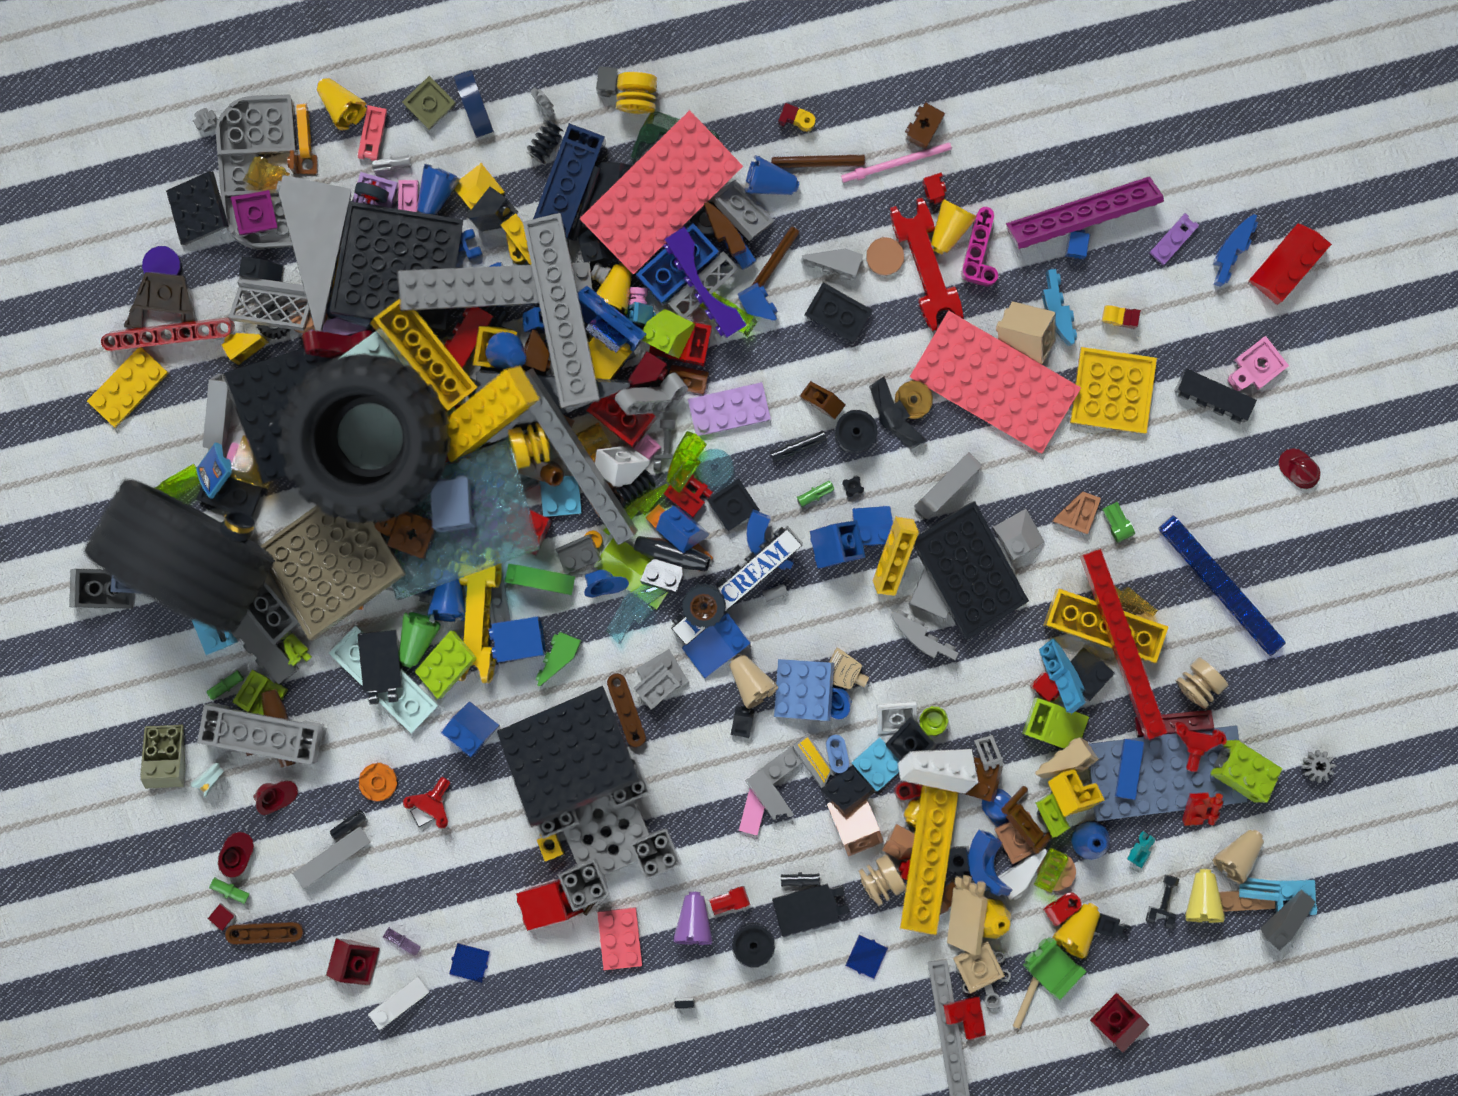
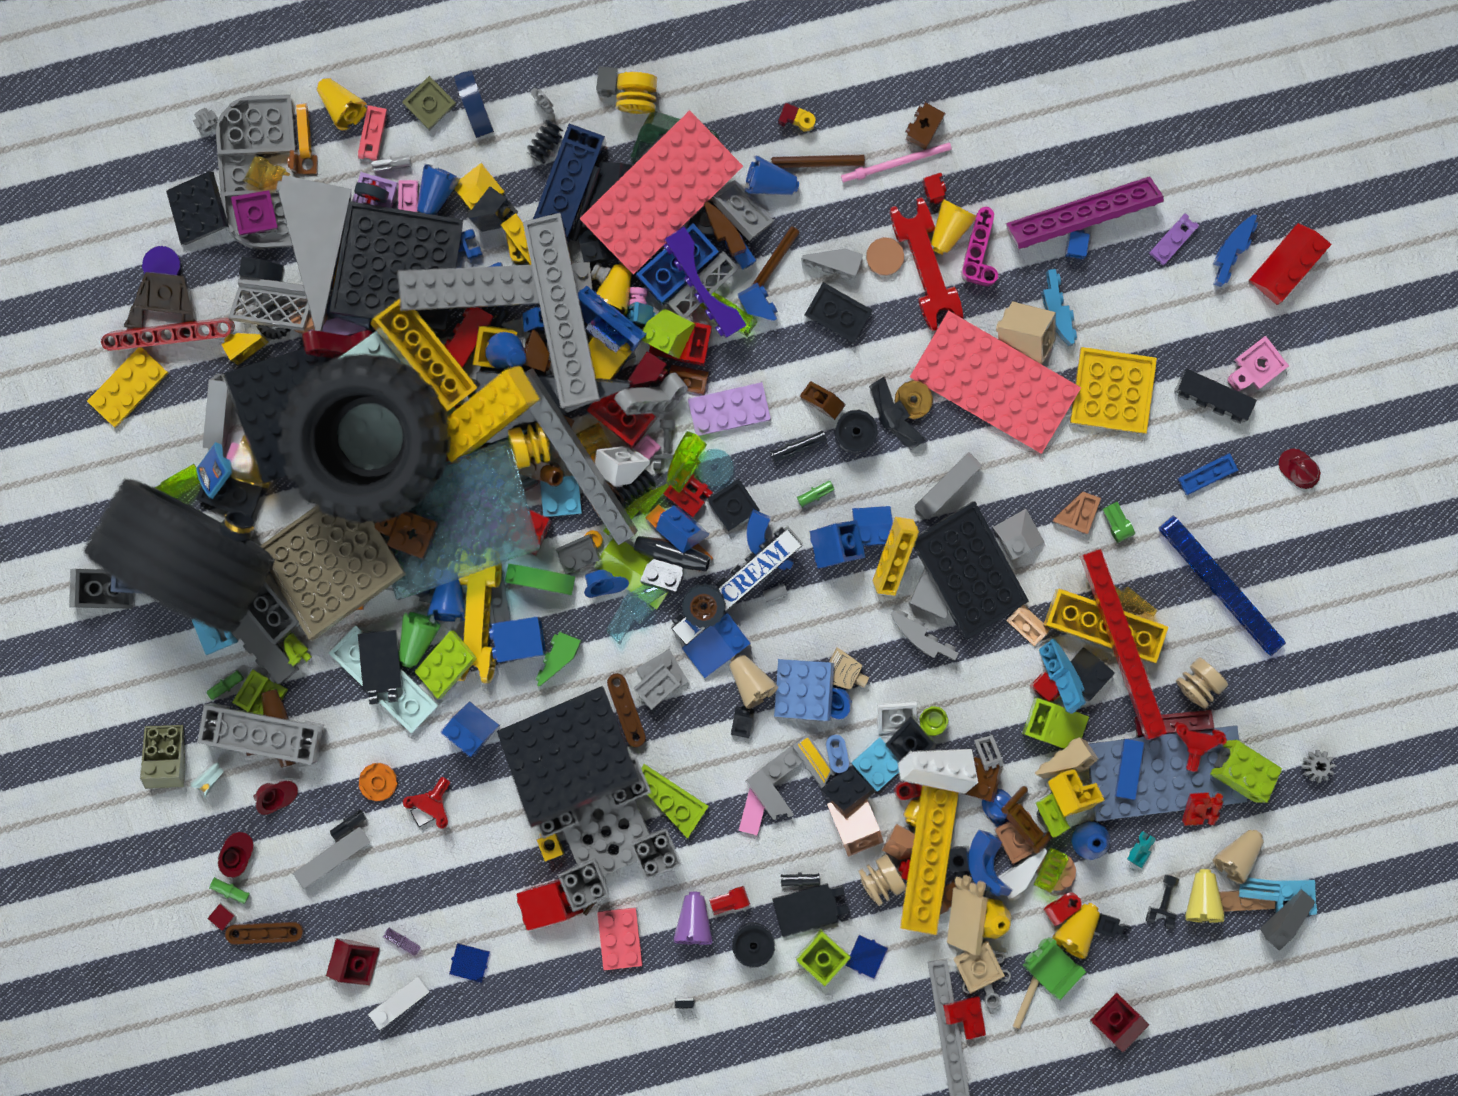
sand blue panel [431,476,477,532] -> none
black plate [842,476,864,497] -> none
leg [1102,305,1141,329] -> none
none -> lime wing [641,764,708,839]
none -> lime brick [795,929,851,986]
none -> light nougat slope [1006,605,1050,646]
none -> blue tile [1178,453,1238,496]

